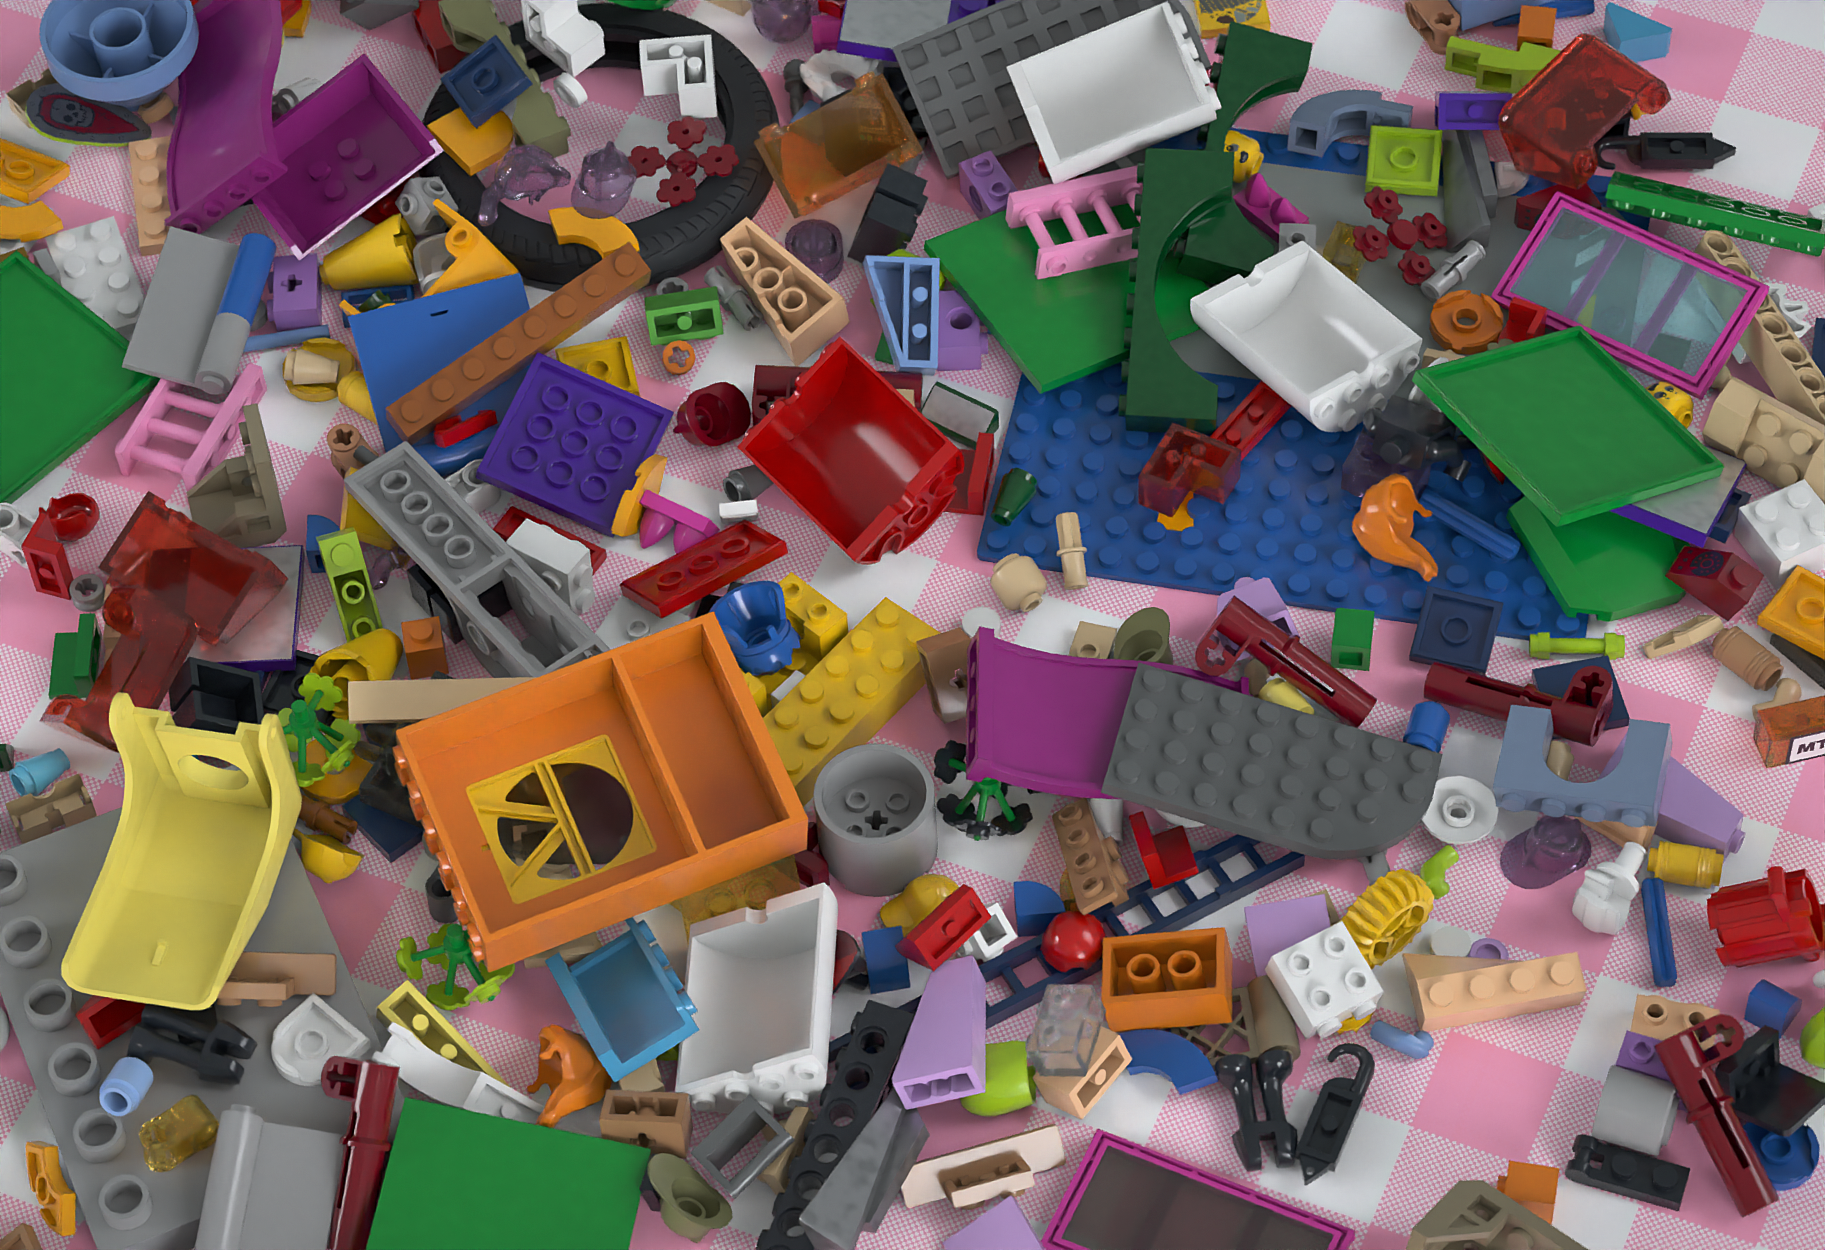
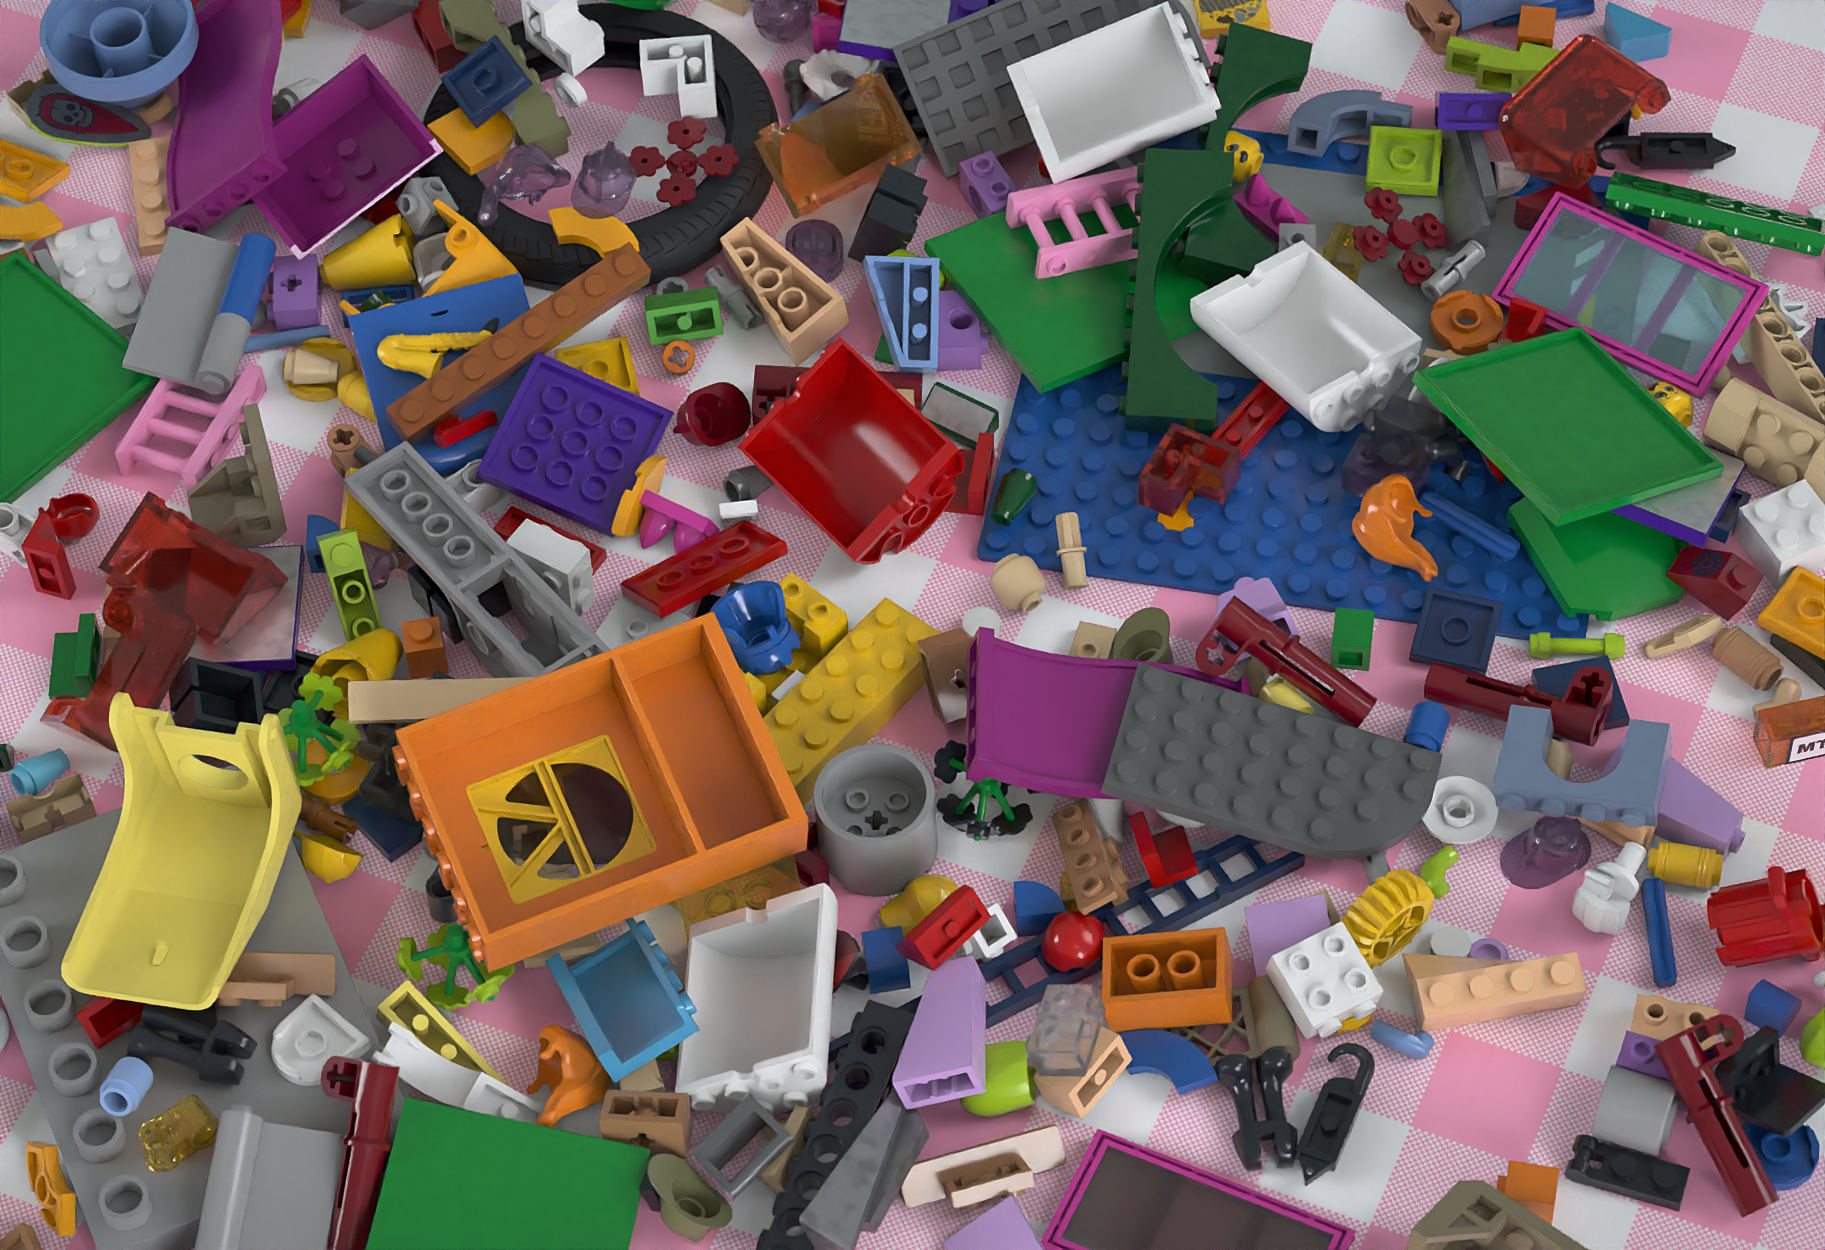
light grey bush [69,574,105,612] -> none
none -> yellow piece [377,317,500,379]

